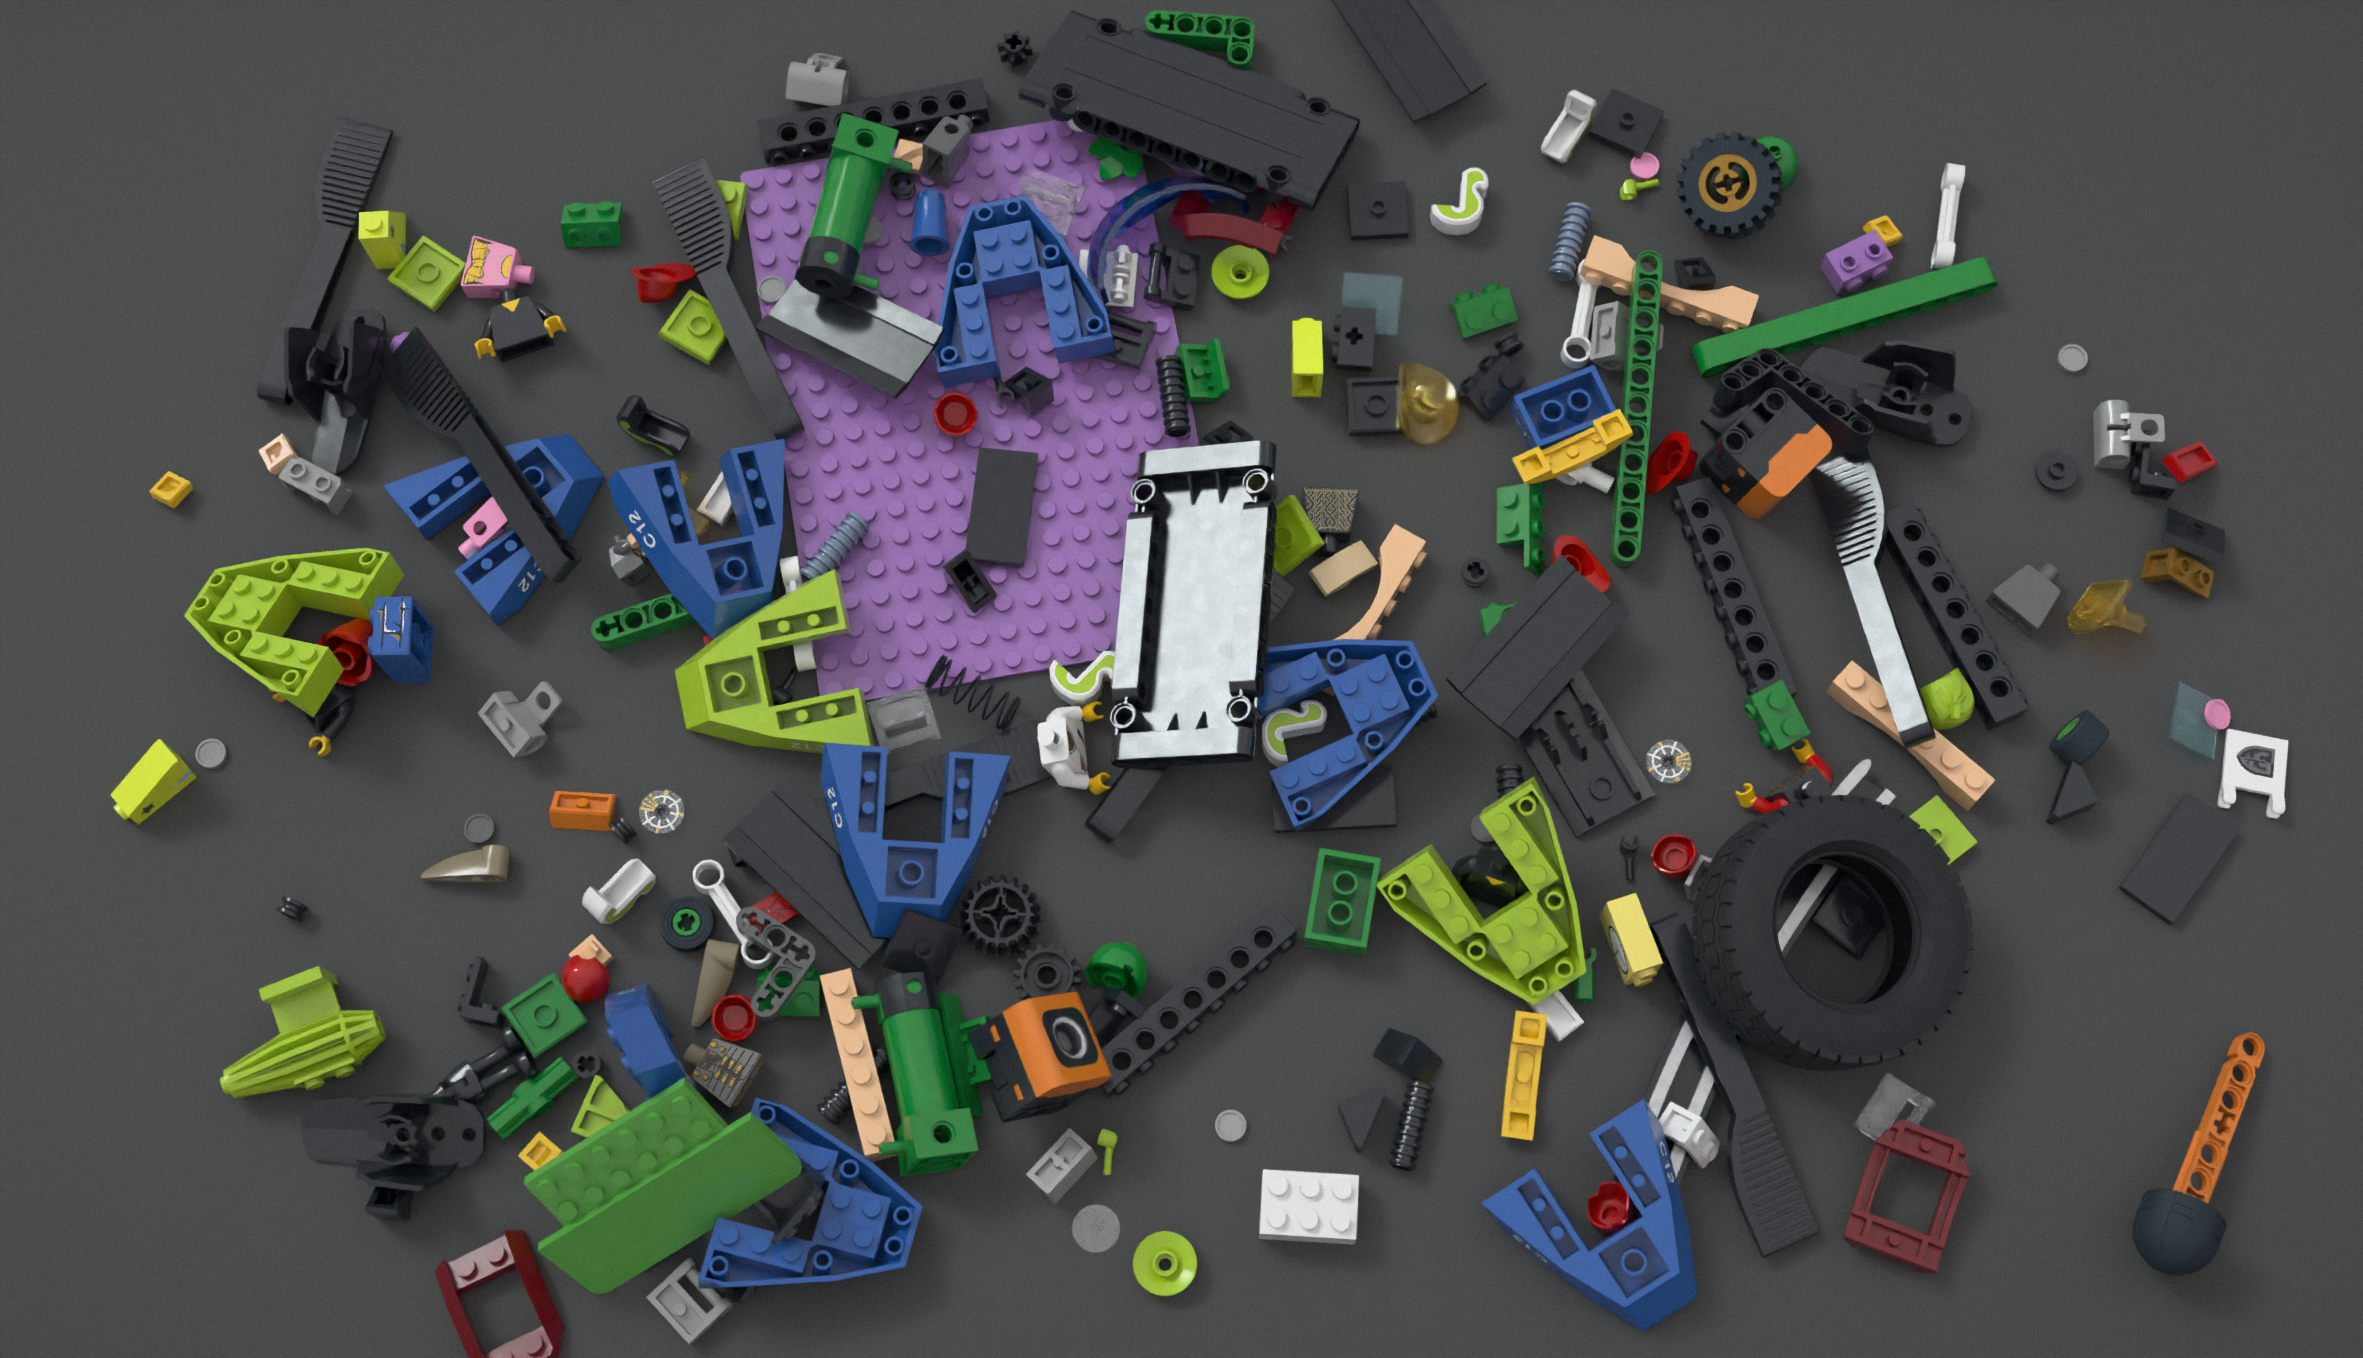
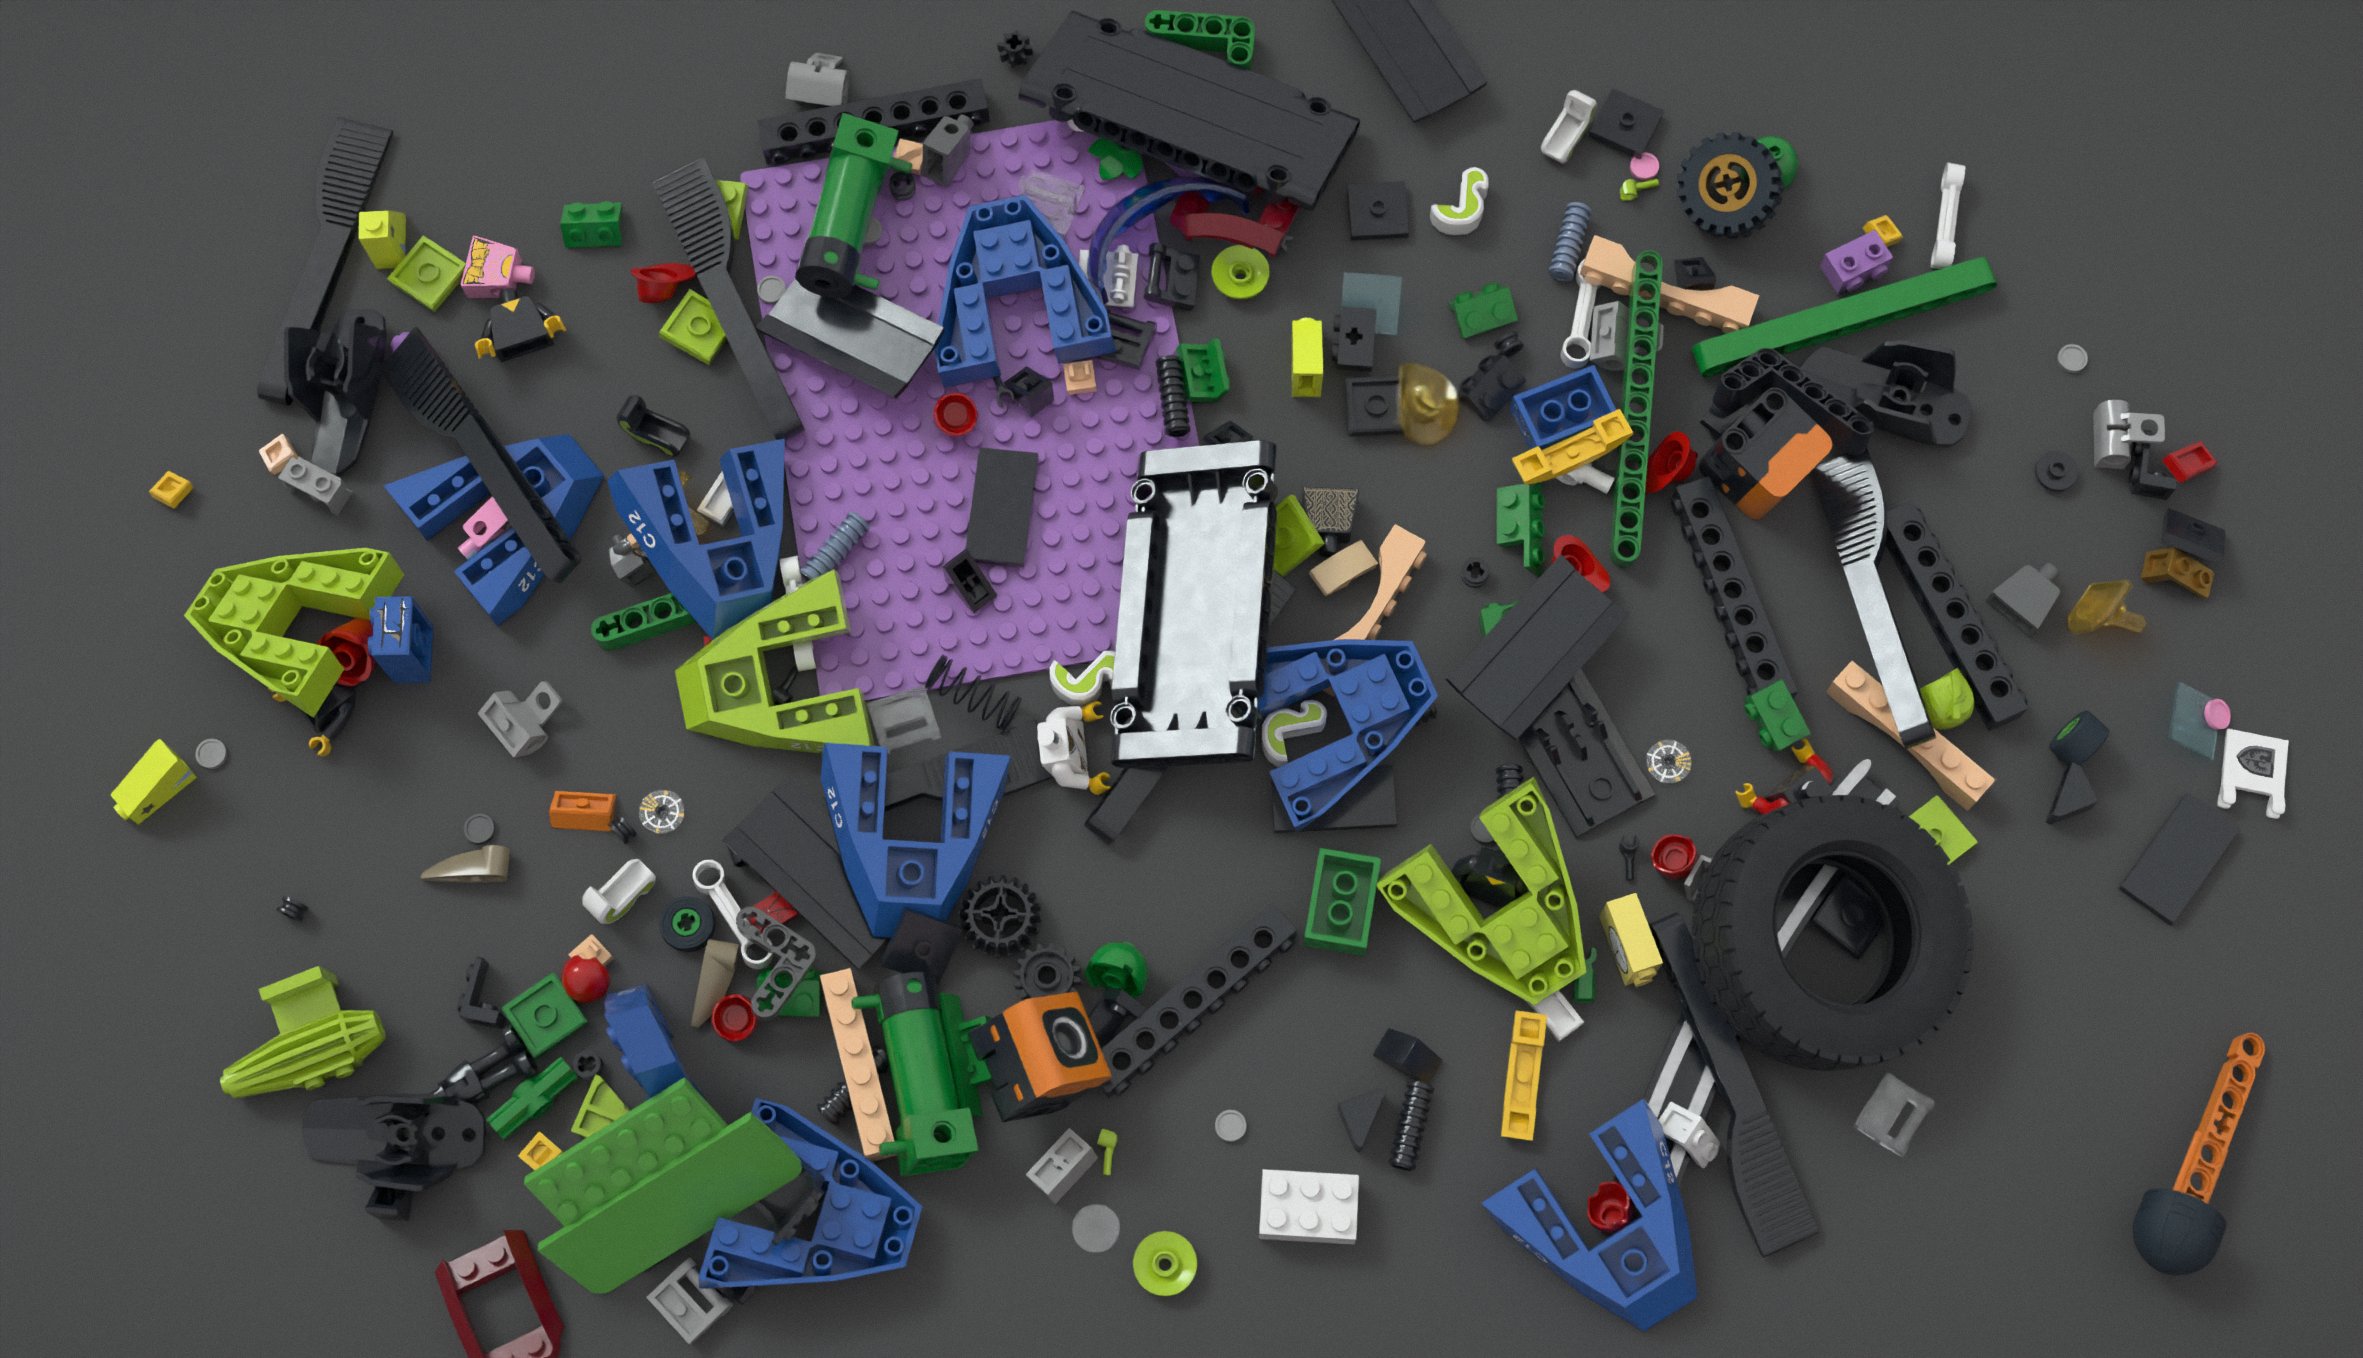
torso [683,1039,765,1113] -> none
blue plant [909,189,950,256] -> none
dark red wedge [1843,1119,1971,1273] -> none
none -> light nougat tile [1063,360,1096,395]

